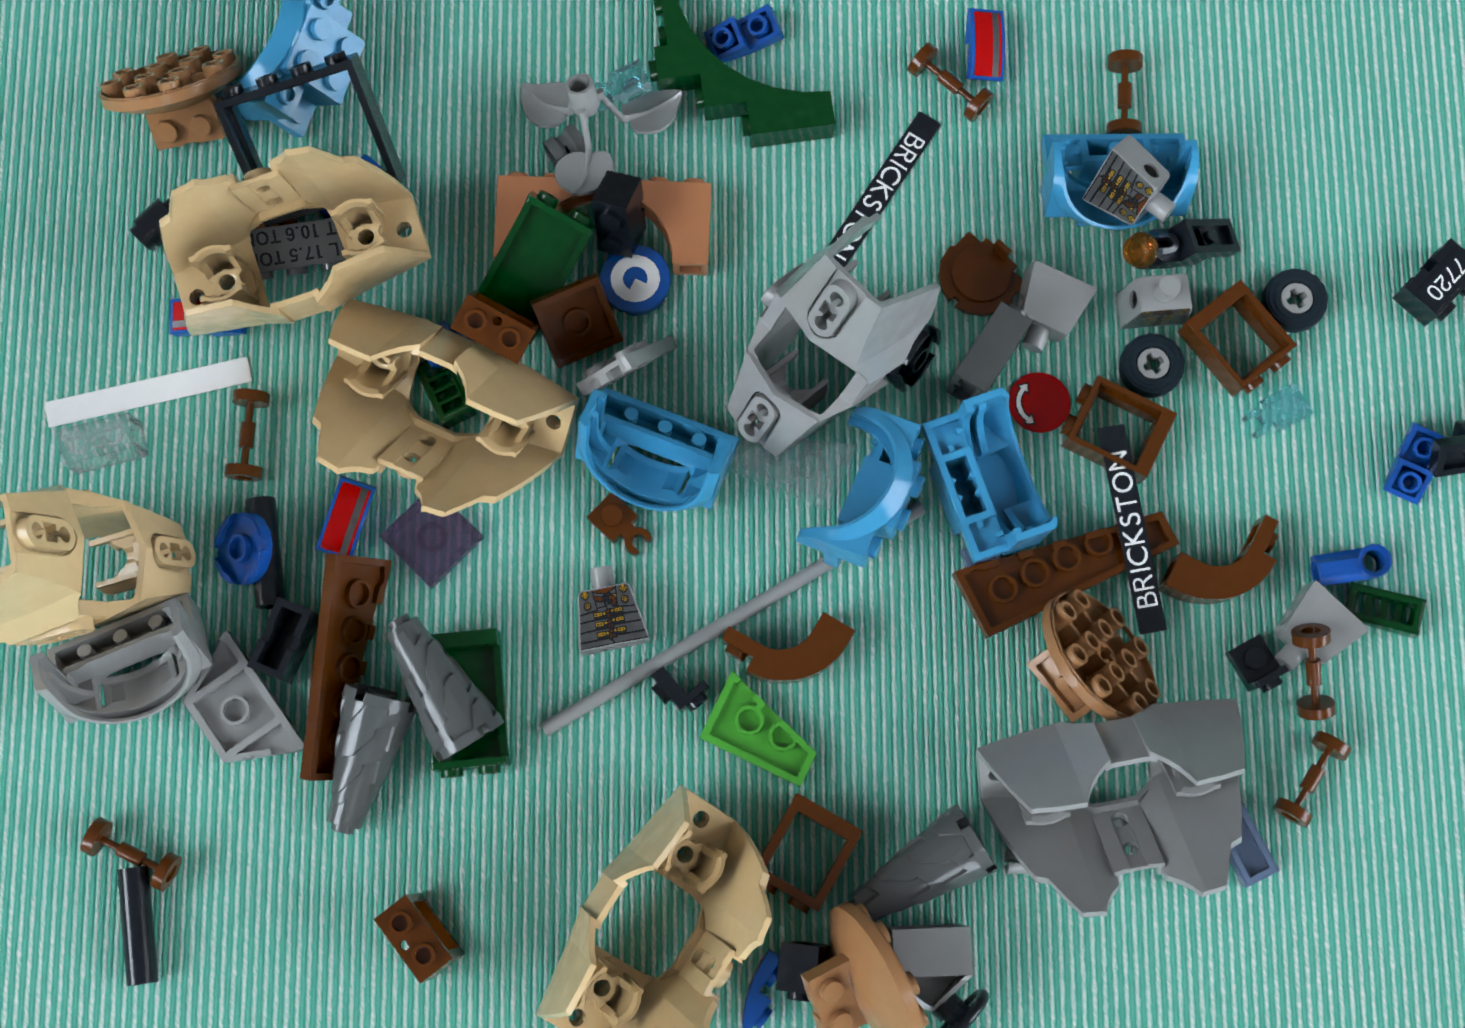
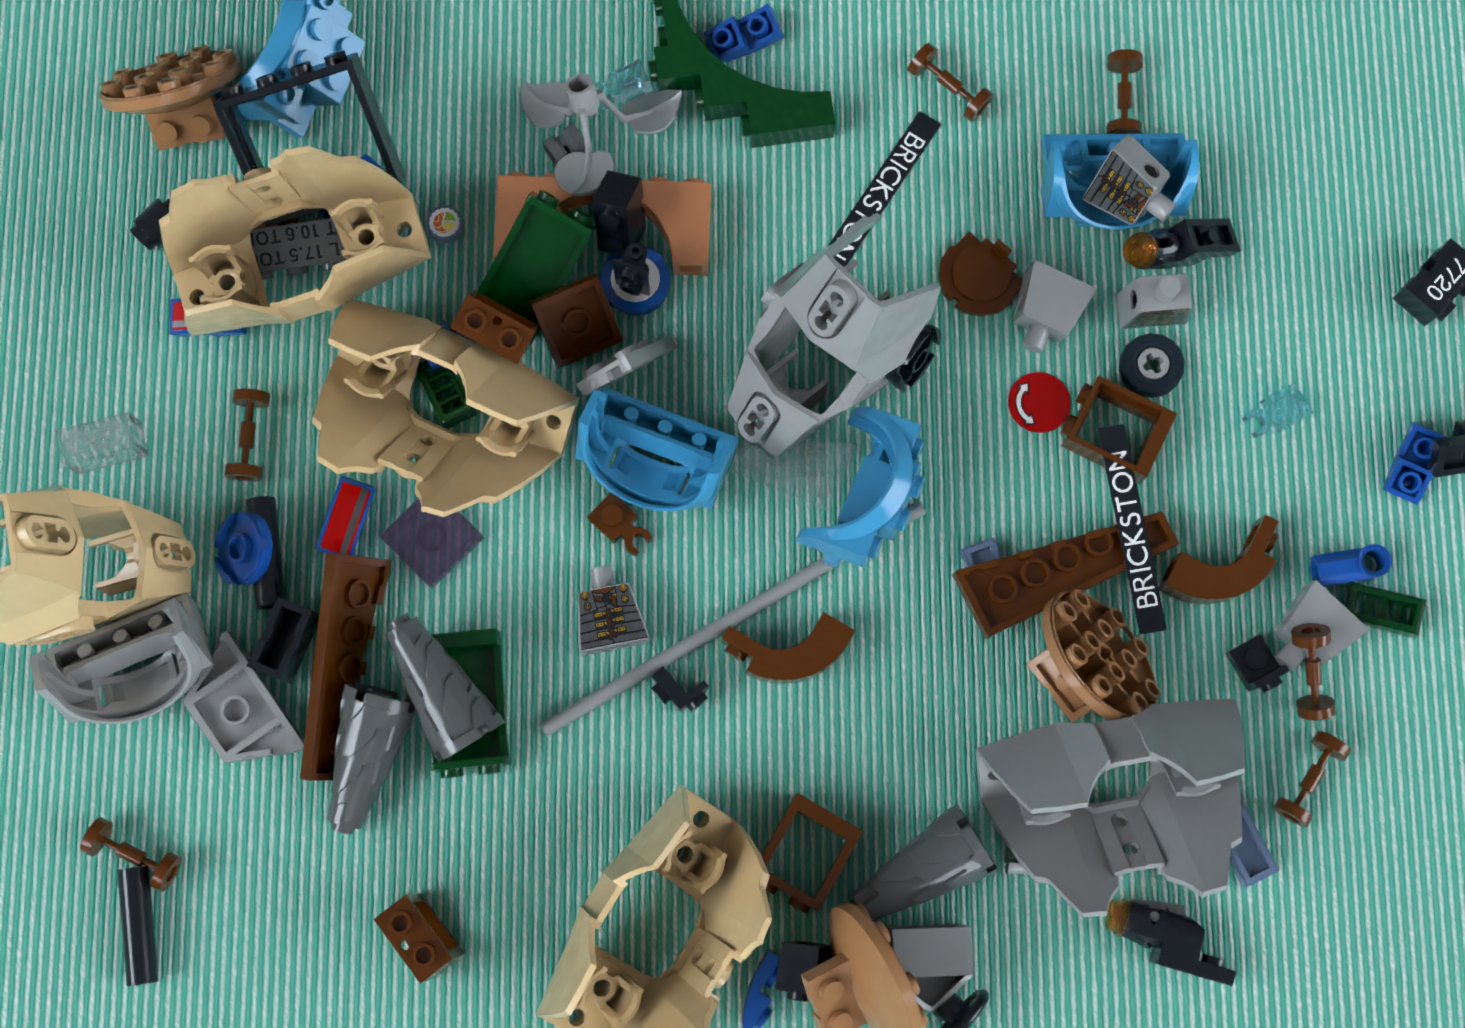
white sticker [44,357,252,428] -> none
bright green wing [699,671,816,787] -> none
dark azure piece [921,387,1058,564] -> none
dark grey window [946,301,1032,401] -> none
slope [965,8,1005,82] -> none
reddish brown window [1177,280,1297,397] -> none
black bush [1261,268,1328,333] -> none
none -> tile [427,206,464,243]
none -> black hinge [612,243,651,296]
none -> black plate [1105,898,1236,986]

